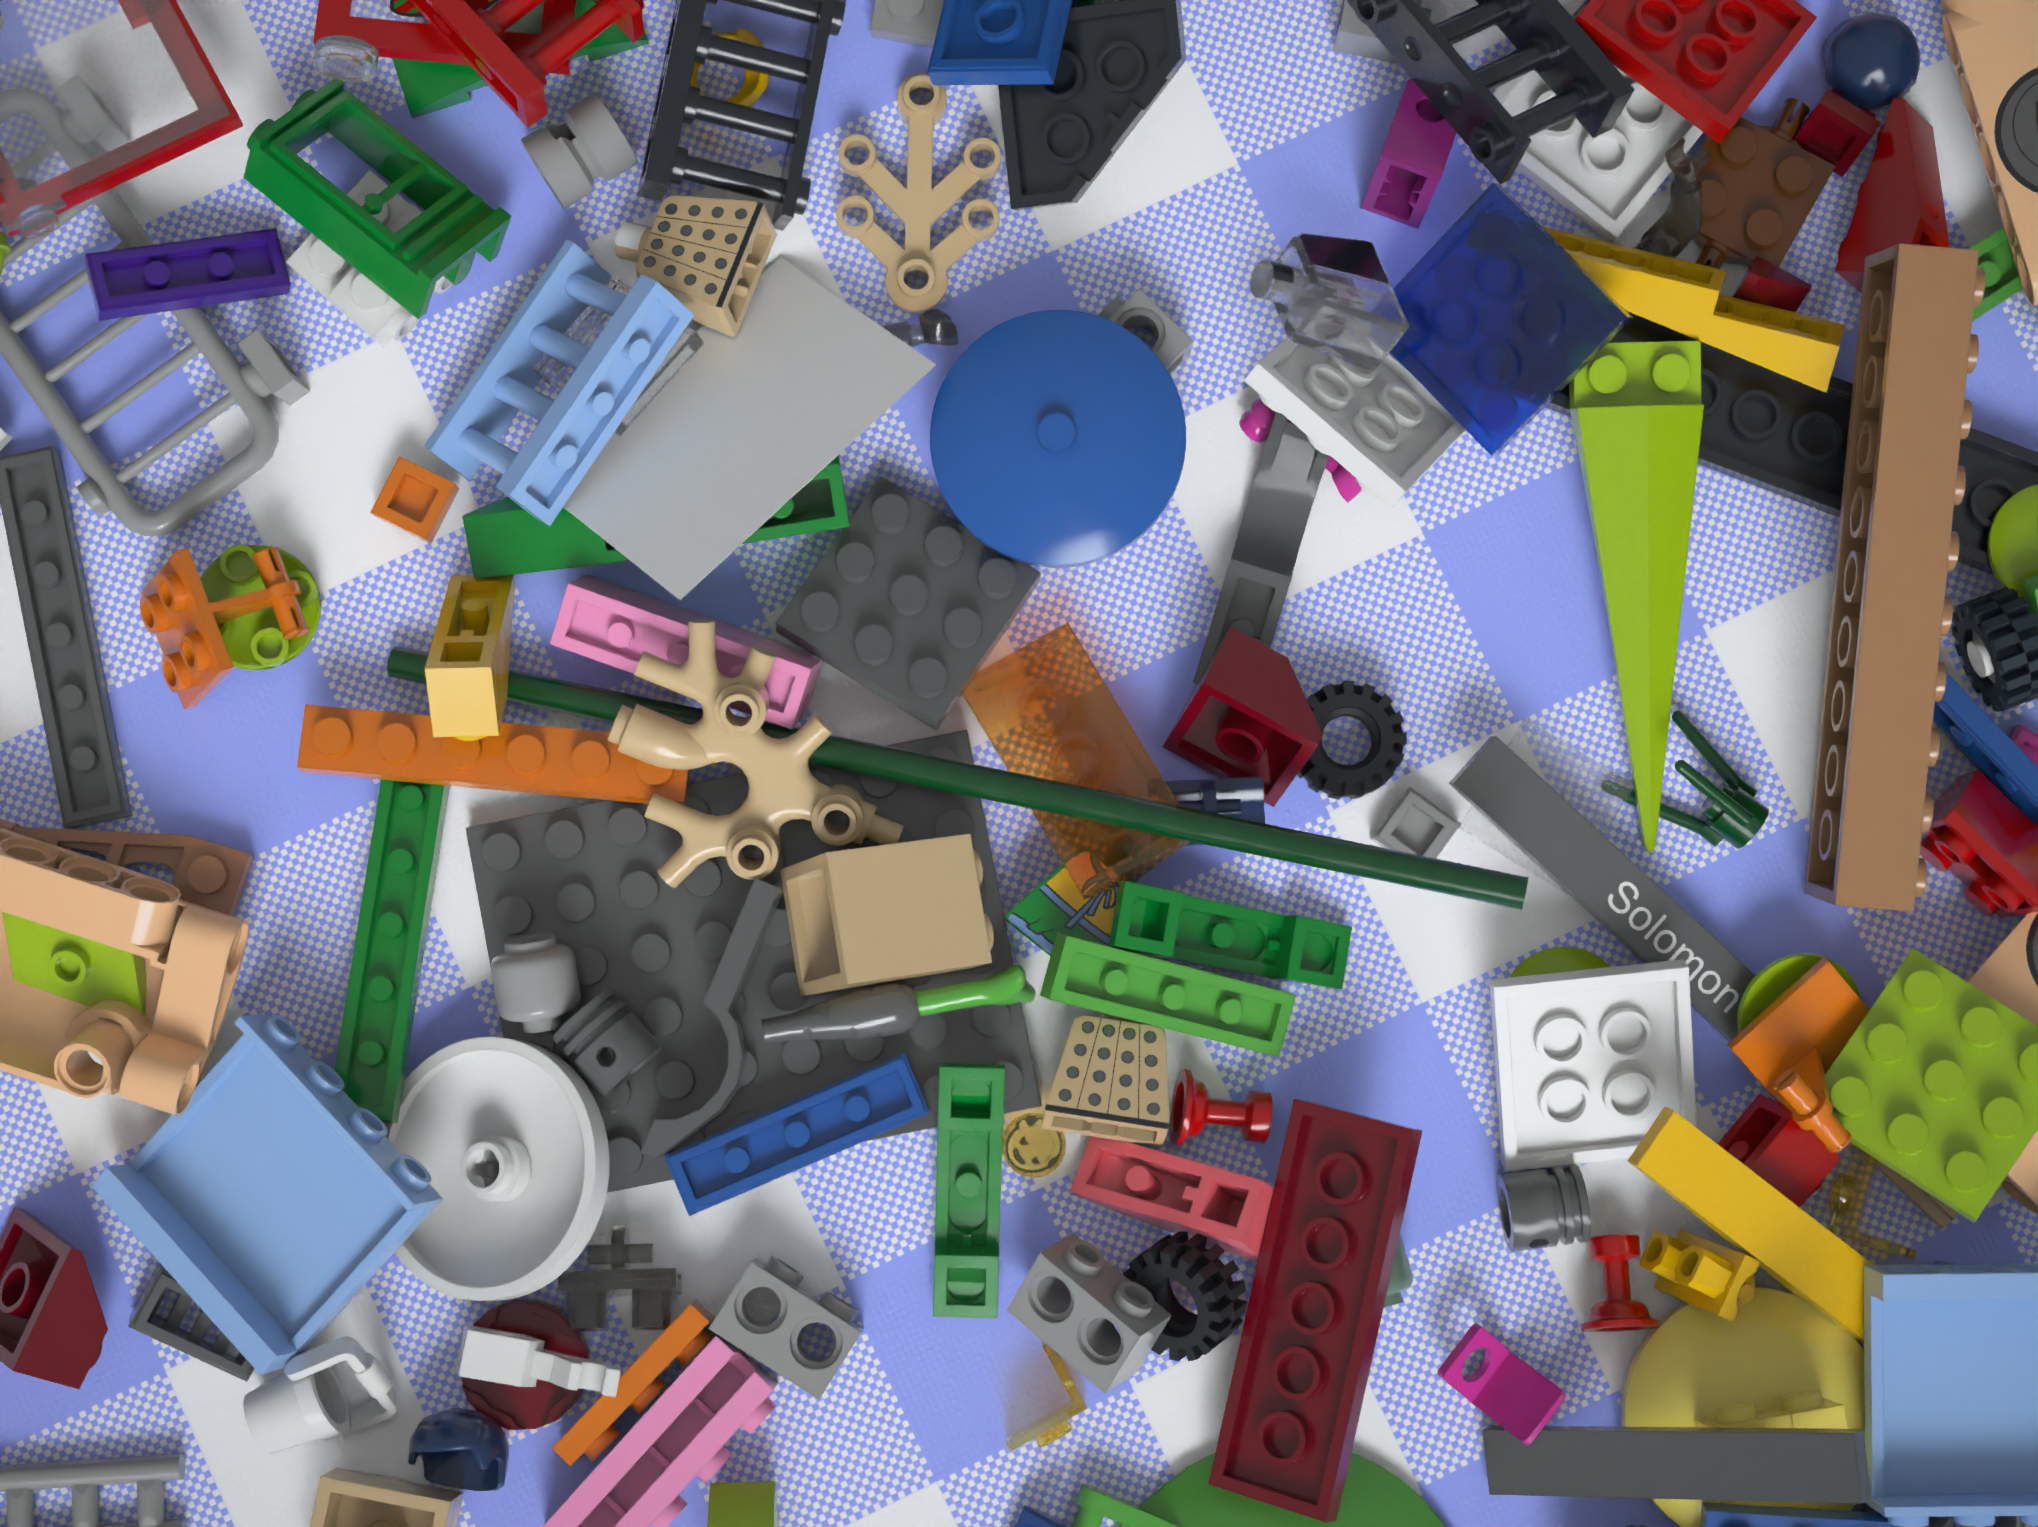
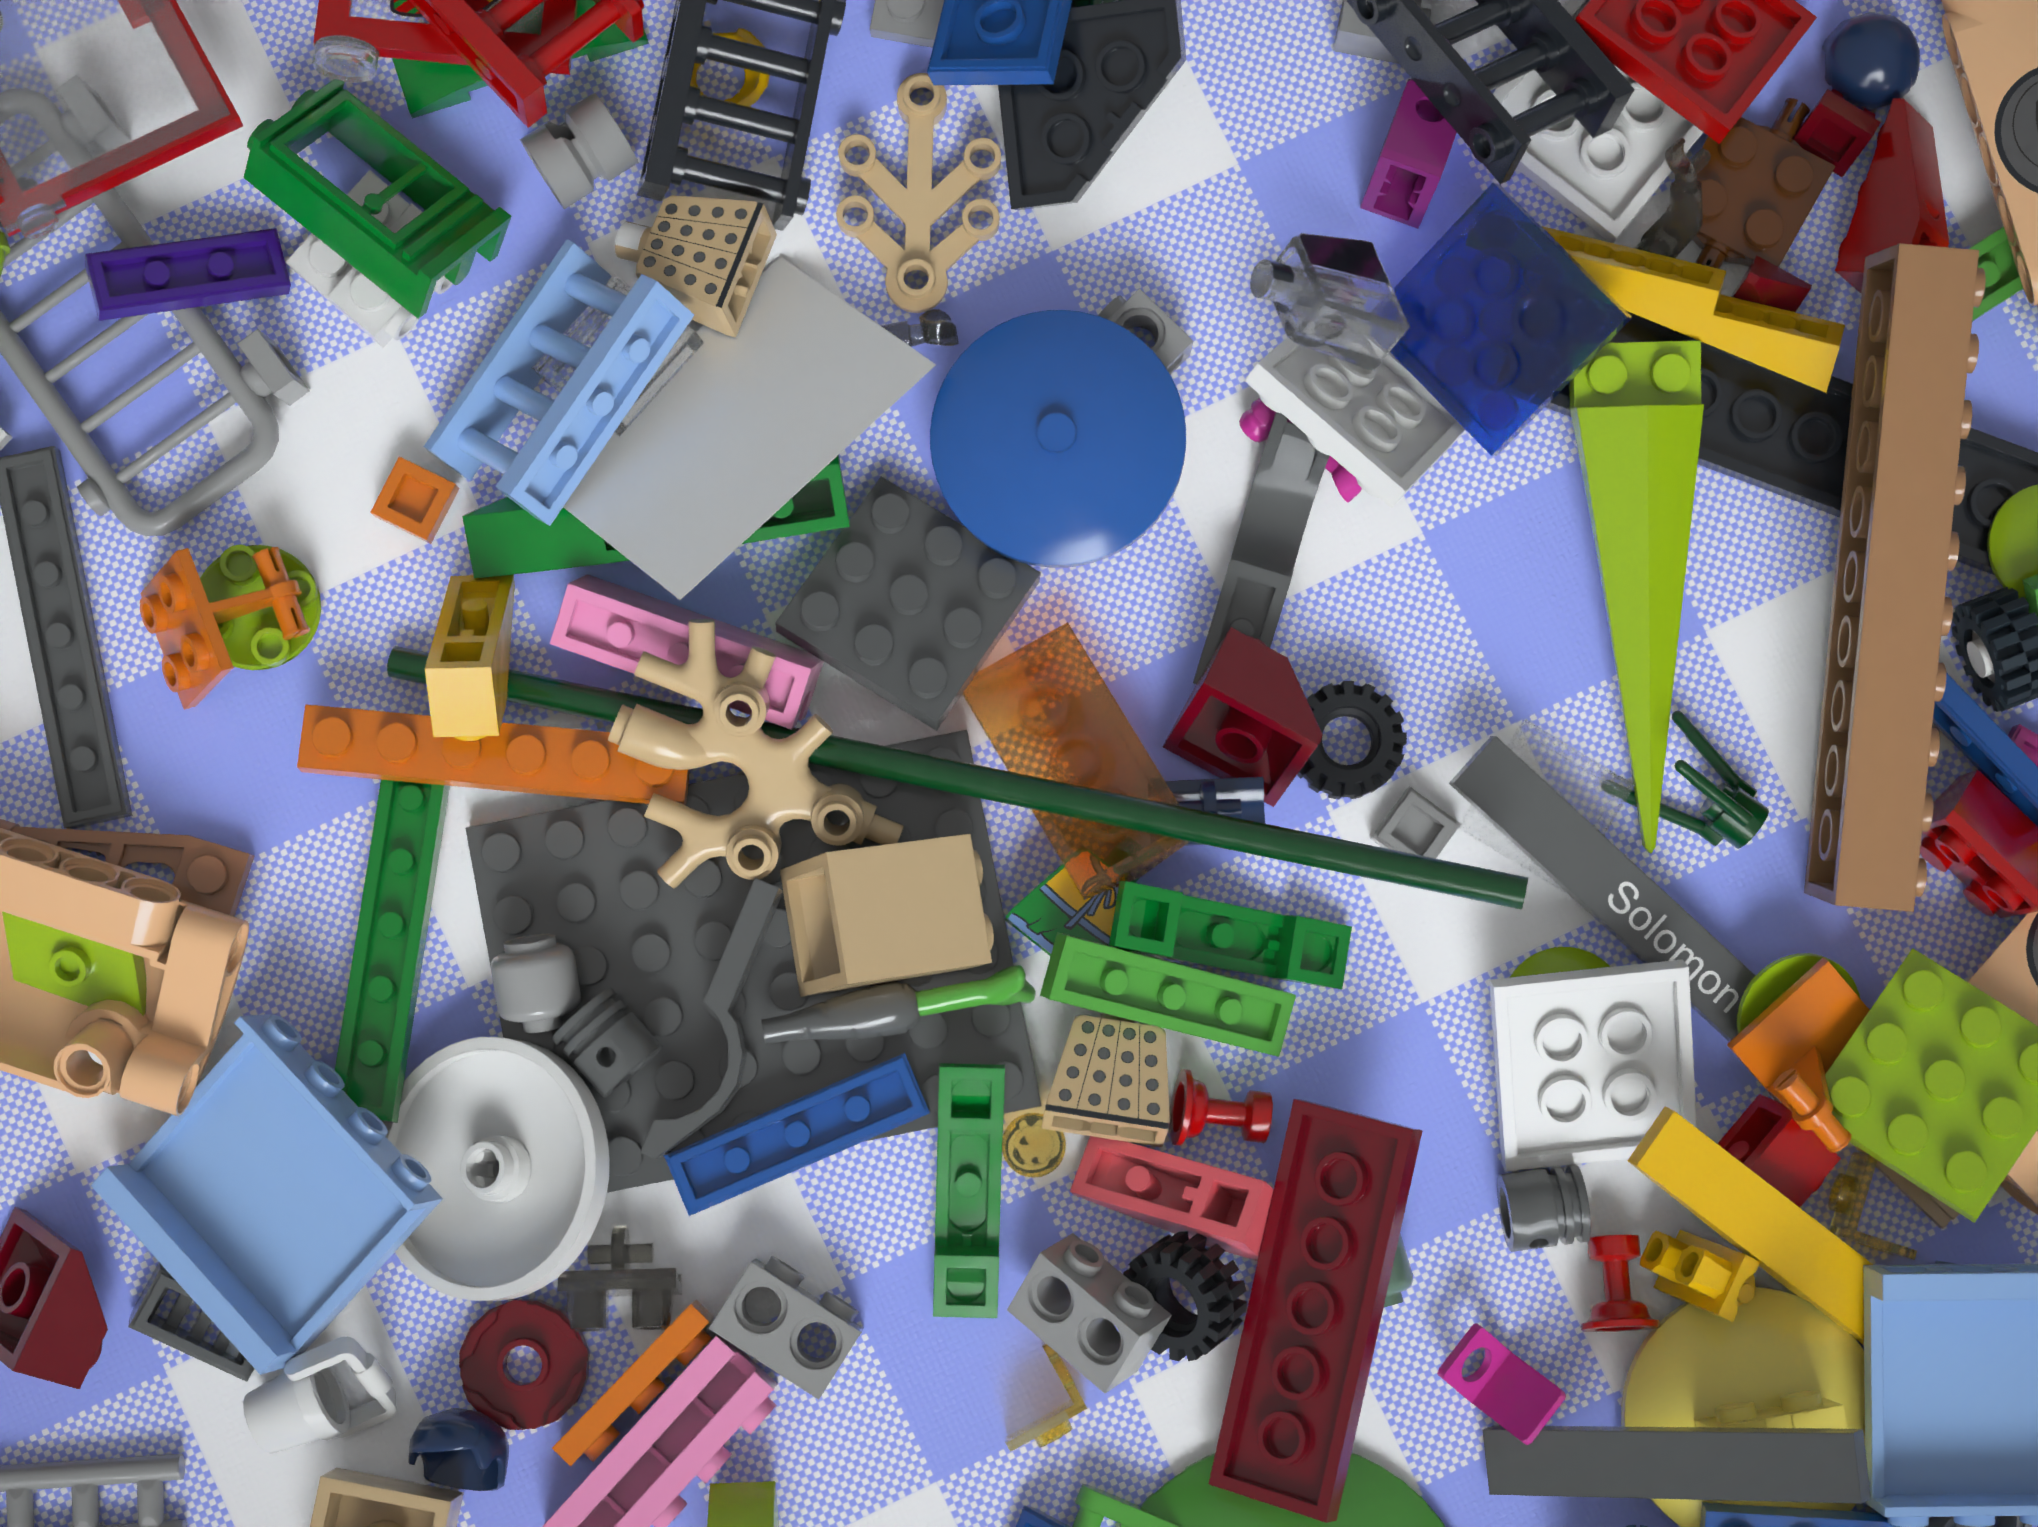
white piece [455,1324,621,1397] -> none

